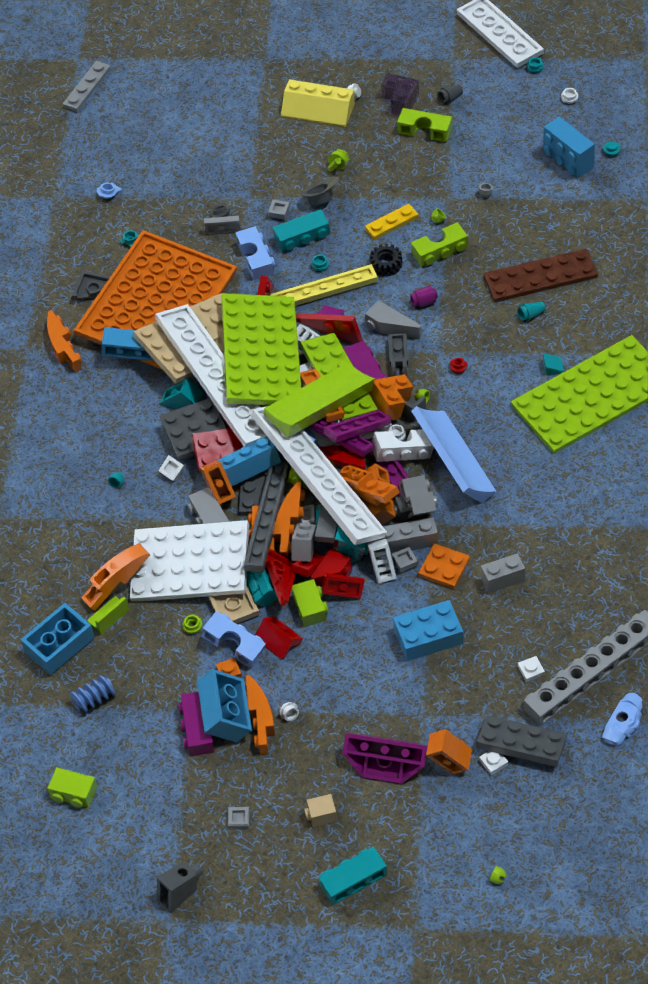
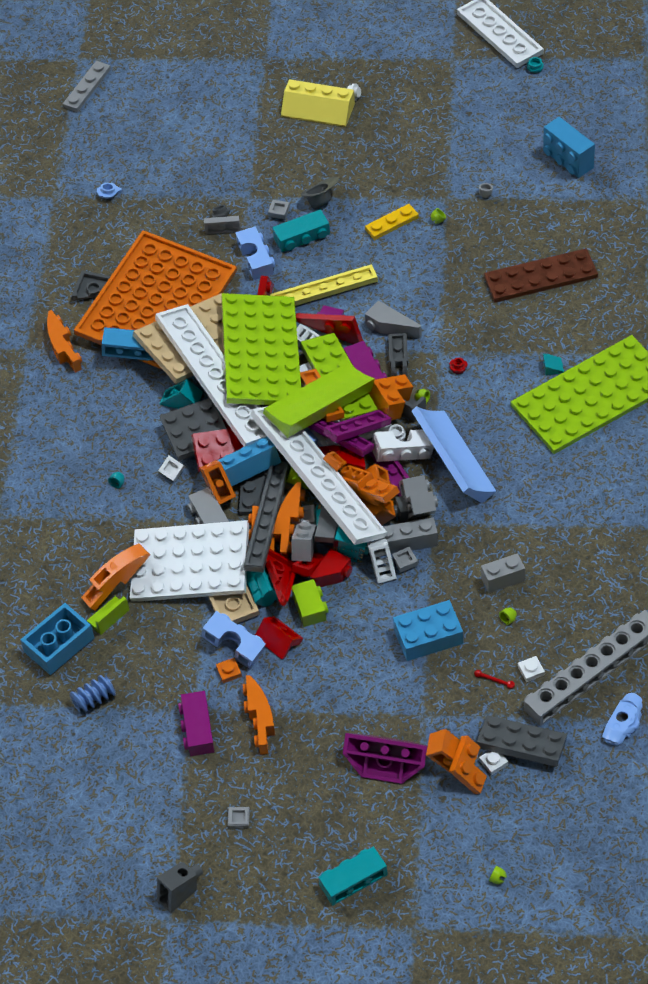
lime brick [47,767,98,808] -> none
teal plate [120,230,139,248] -> none
lime plate [182,615,202,634] -> none
dark azure brick [197,669,252,743] -> none
white plate [279,702,299,721] -> none
tan brick [304,794,337,827] -> none
teal plate [311,254,329,271] -> none
red plate [322,573,365,599] -> none
lime piece [328,149,349,172] -> none
black tyre [370,244,402,277] -> none
clear purple brick [381,73,419,115] -> none
lime arch [397,108,453,142] -> none
magenta brick [410,286,438,308] -> none
lime arch [411,222,468,267] -> none
orange plate [418,543,470,590] -> none
dark grey cone [437,84,463,104] -> none
teal cone [517,301,546,321] -> none
white plate [561,88,578,104] -> none
teal plate [603,142,621,157] -> none
none -> orange tile [323,451,347,471]
none -> orange plate [449,735,487,794]
none -> red hinge [474,670,515,689]
none -> lime hinge [499,607,517,625]

